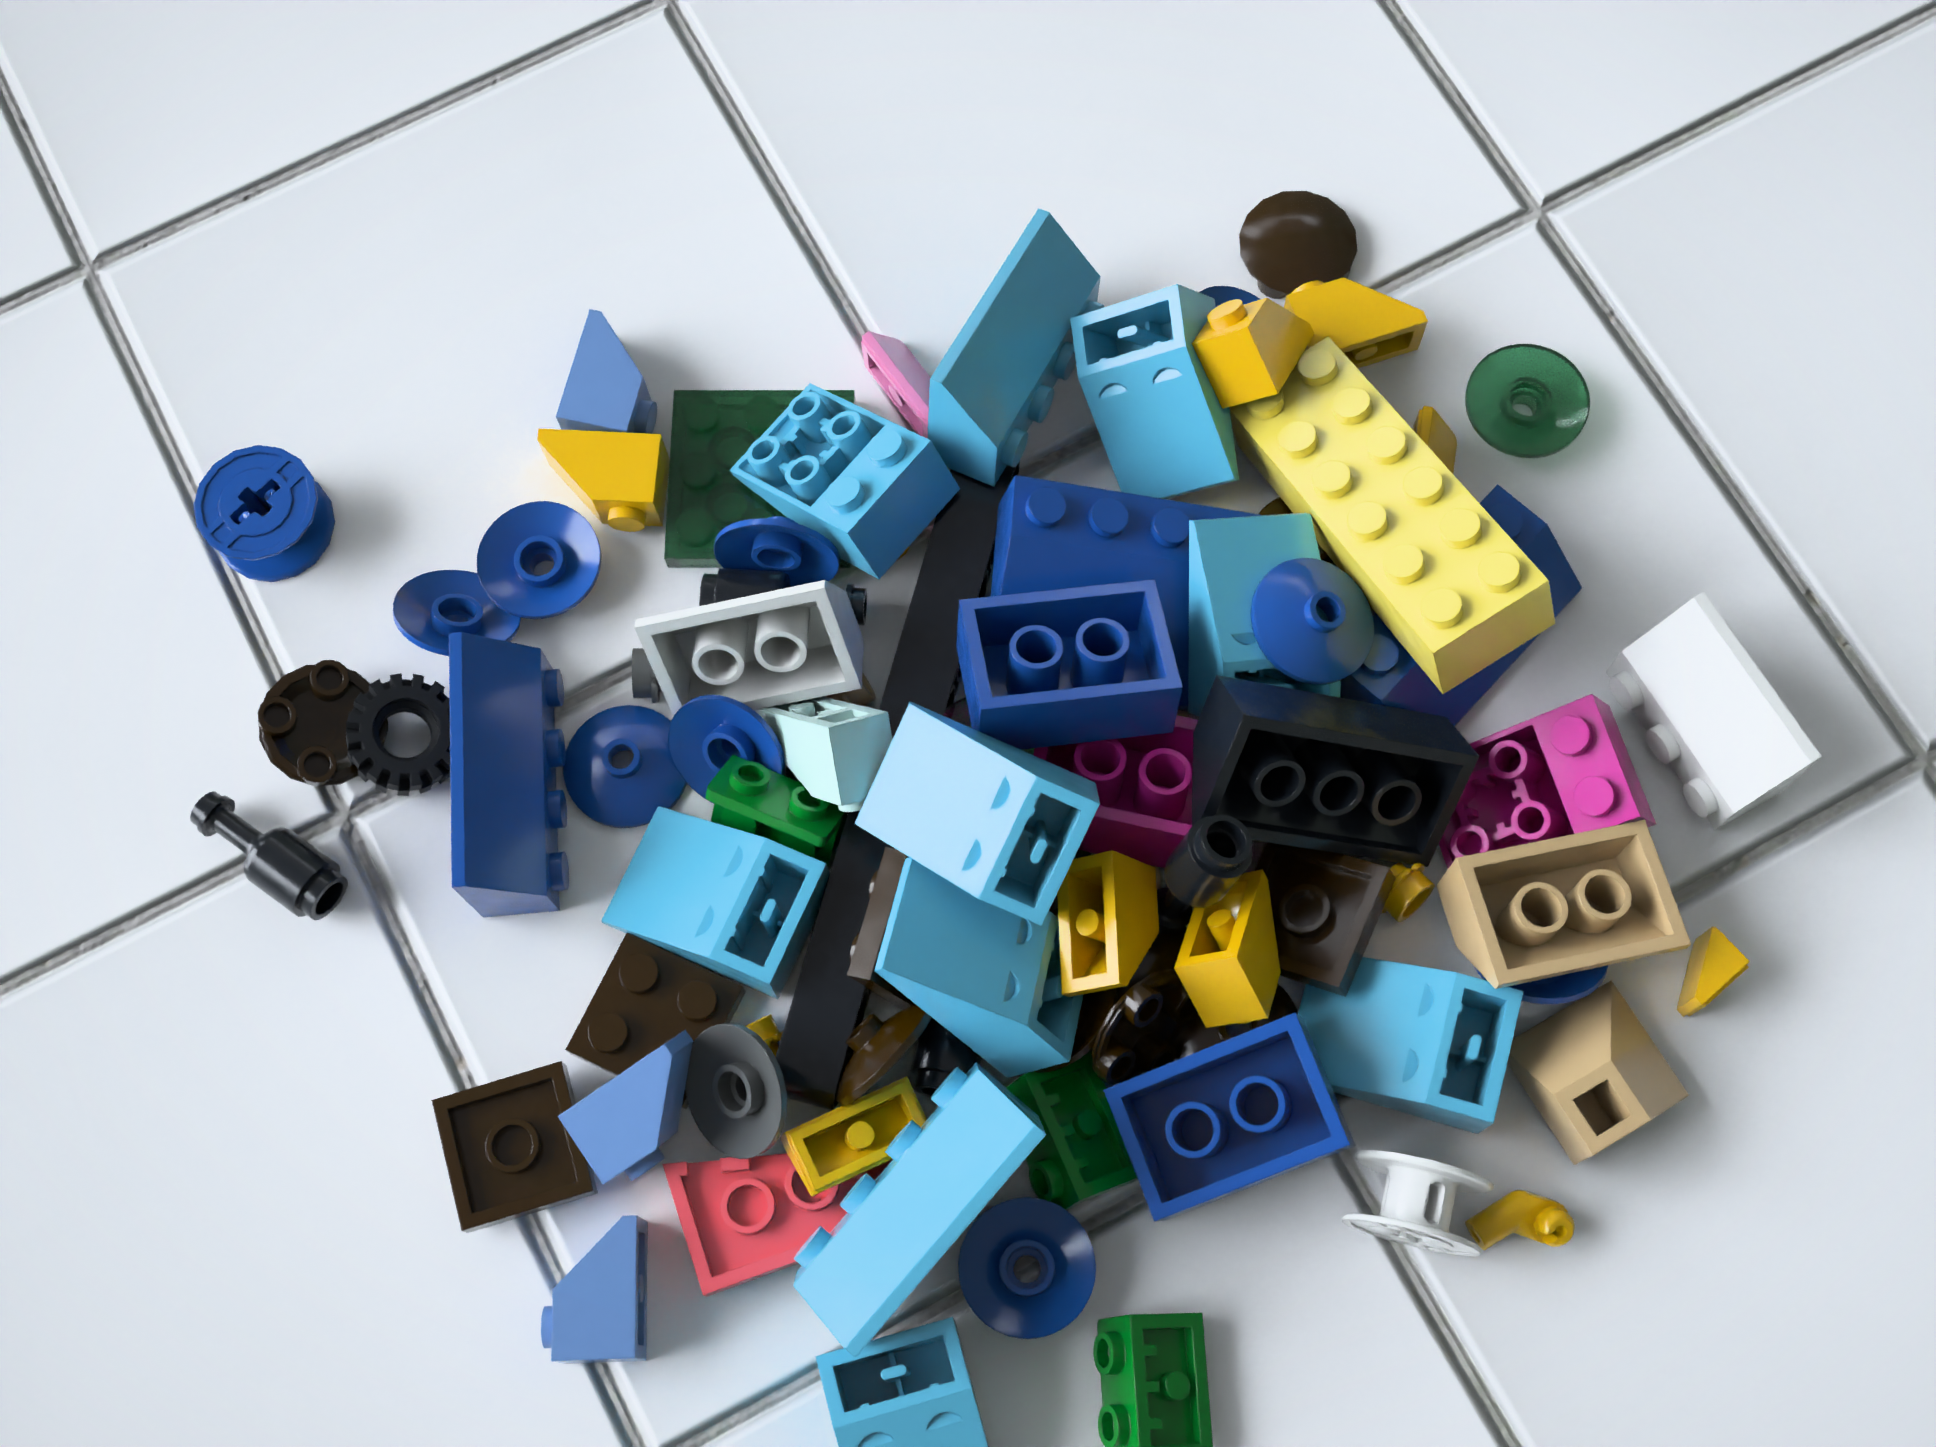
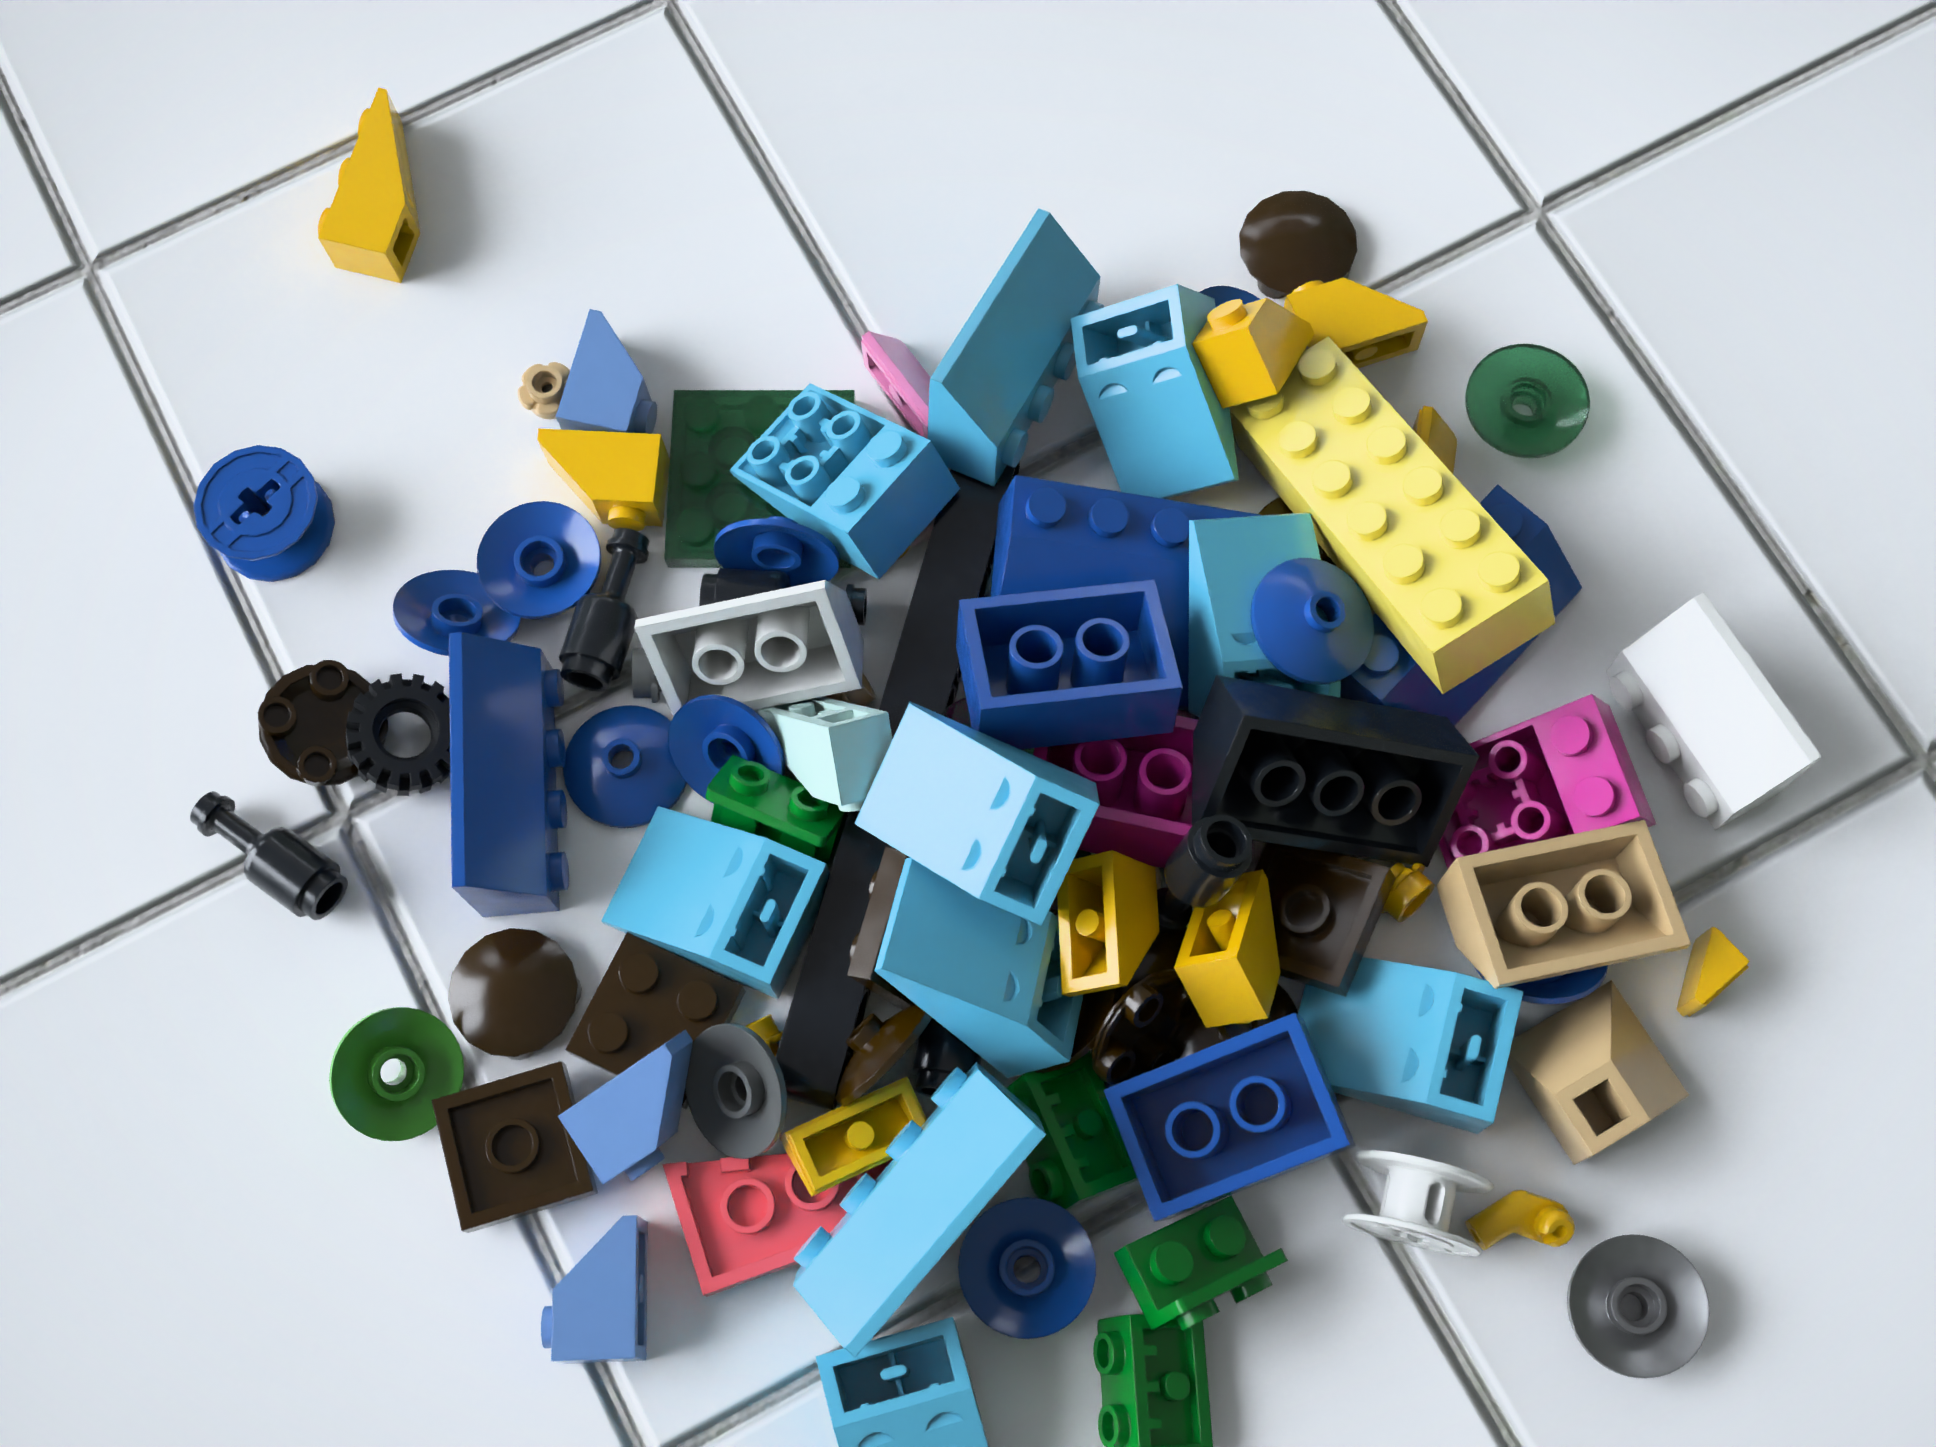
none -> yellow slope [318,87,421,283]
none -> bright green dish [329,1007,464,1141]
none -> dark brown dish [448,928,582,1060]
none -> tan plate [518,362,570,419]
none -> black piece [559,528,650,692]
none -> green bracket [1114,1195,1288,1331]
none -> flat silver dish [1567,1234,1710,1378]

